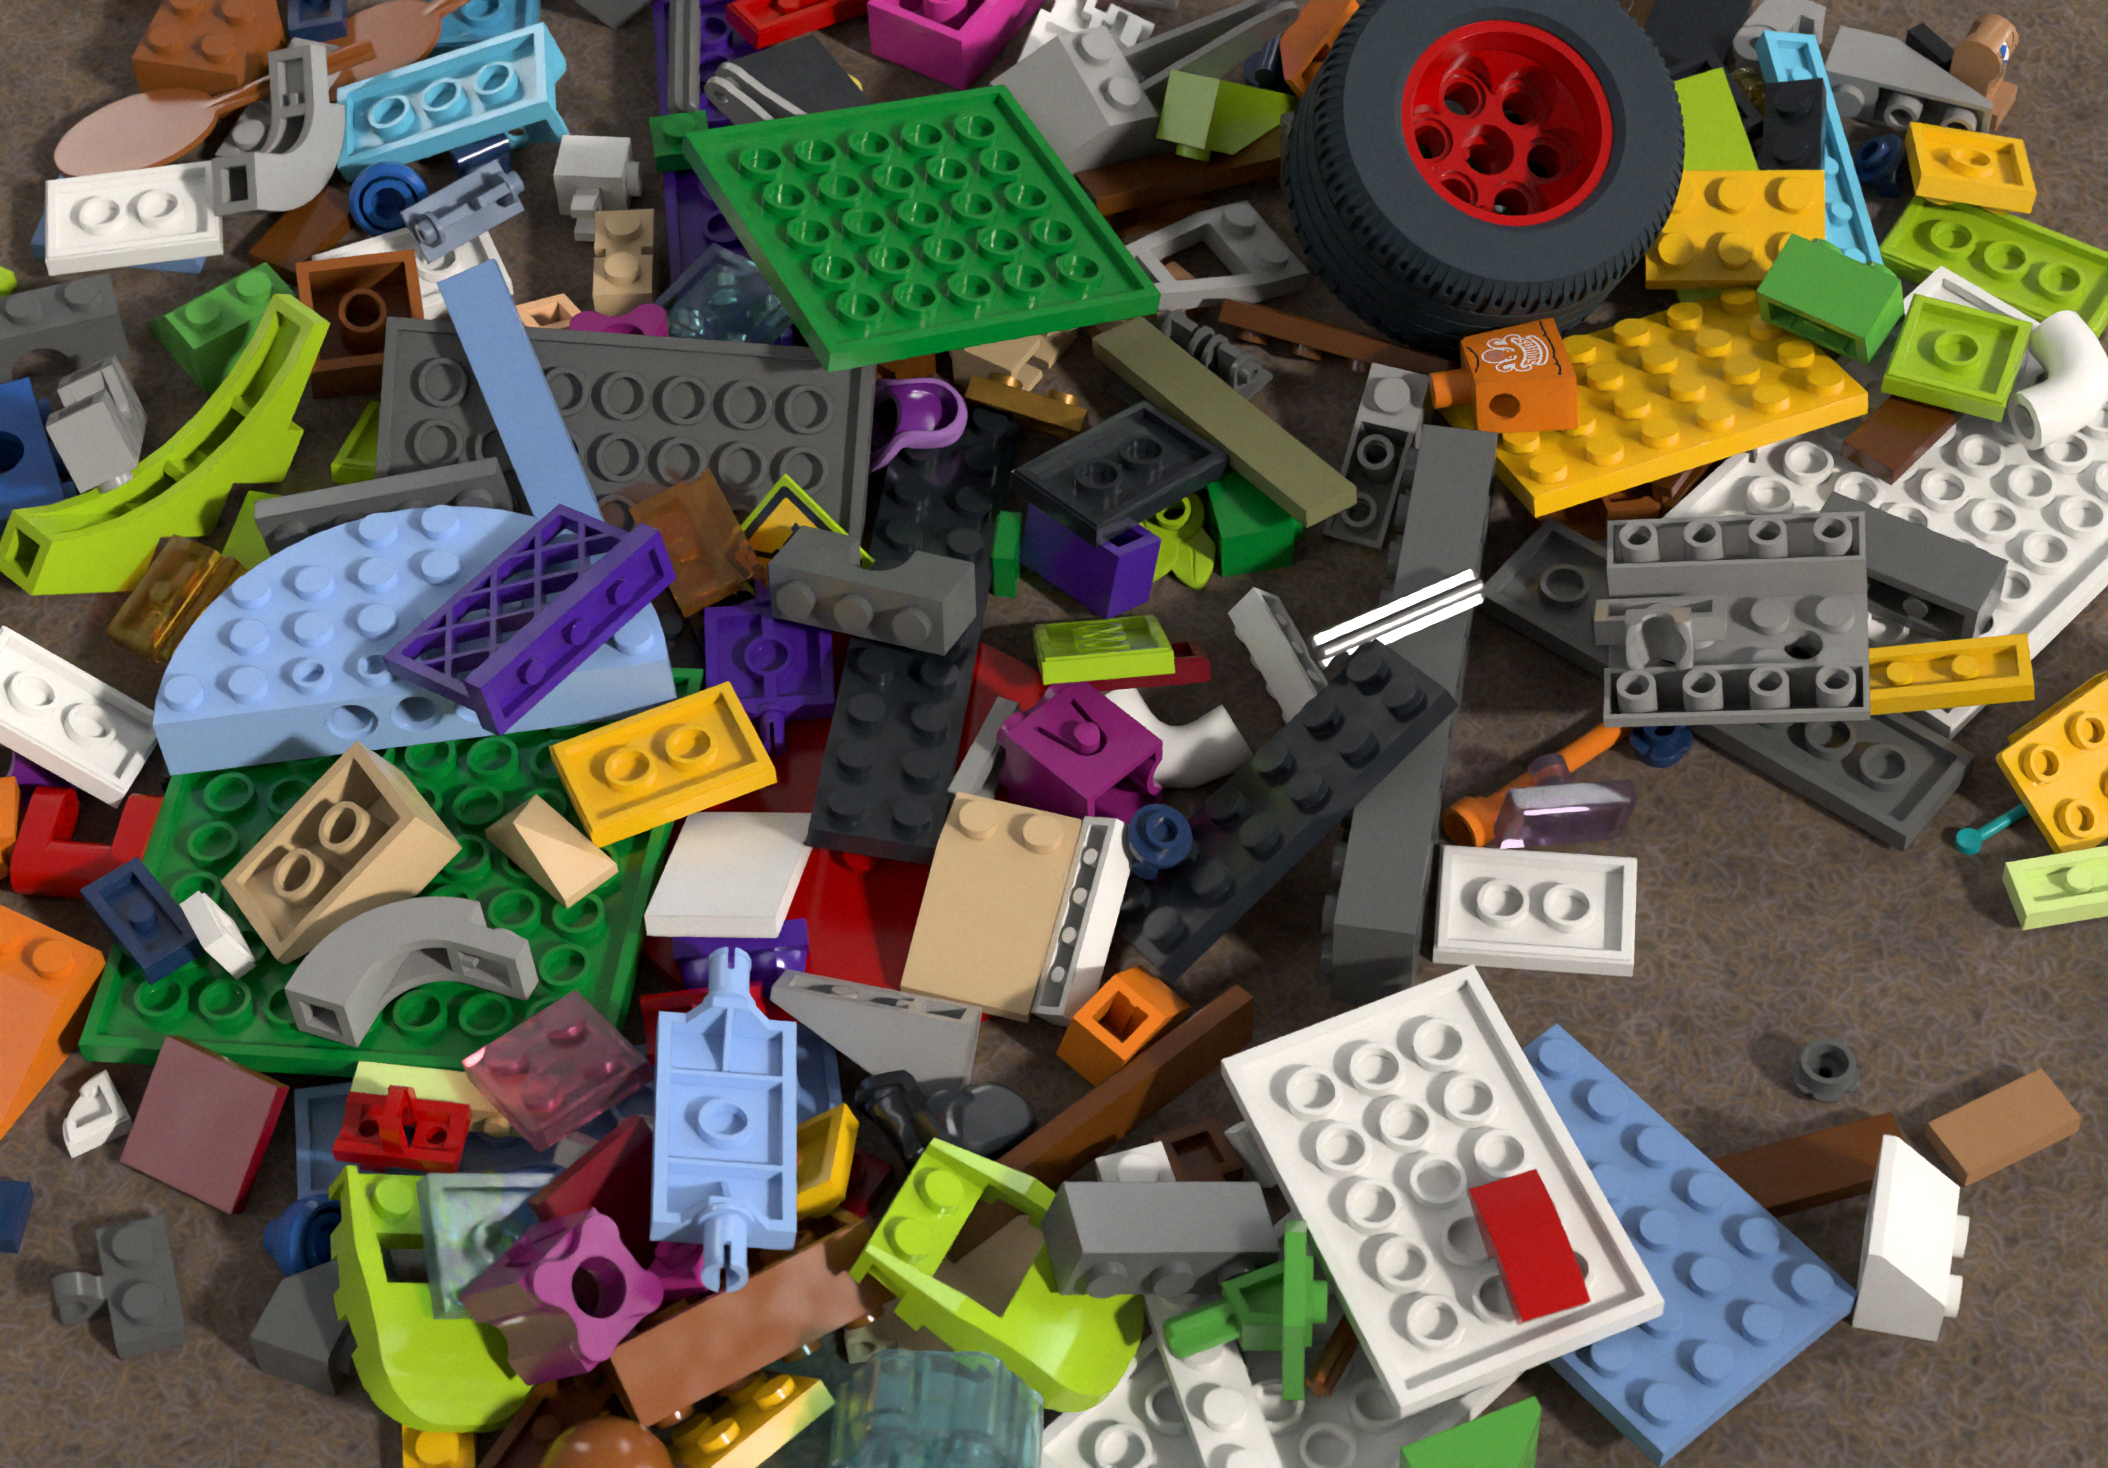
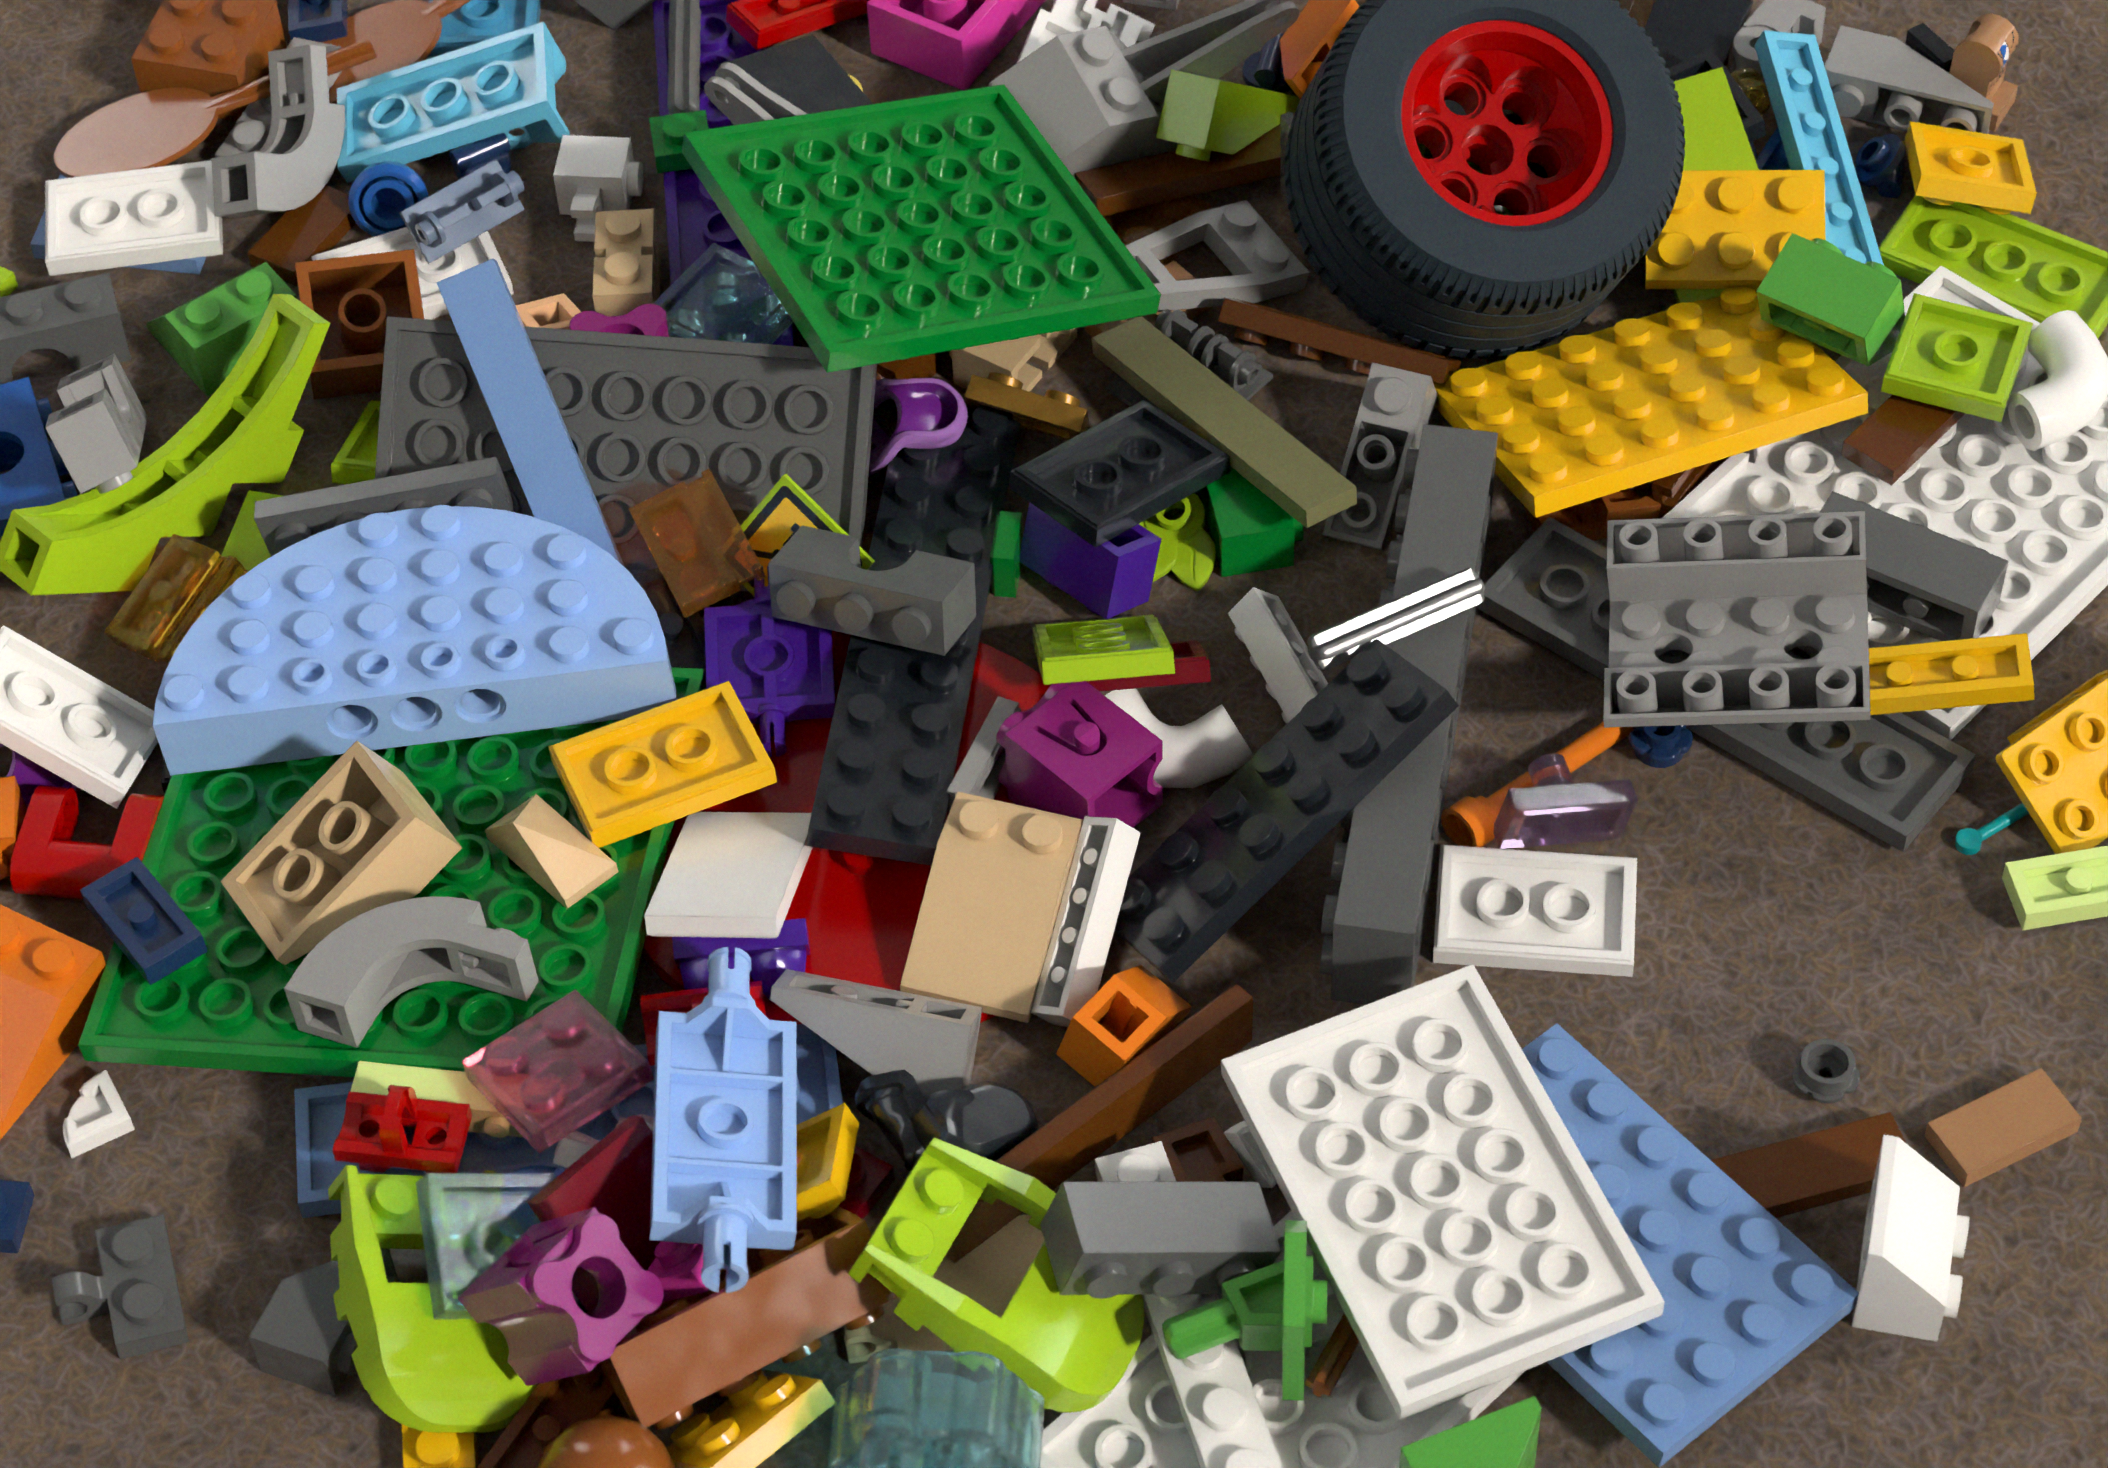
dark red tile [120,1035,290,1215] -> none
white tile [180,891,256,980] -> none
blue brick [263,1194,341,1278] -> none
dark purple fence [382,503,677,737] -> none
dark blue plate [1126,804,1192,879] -> none
orange torso [1429,317,1578,433] -> none
red slope [1466,1169,1591,1326] -> none
light grey plate [1594,594,1727,671] -> none
black plate [1762,78,1827,170] -> none

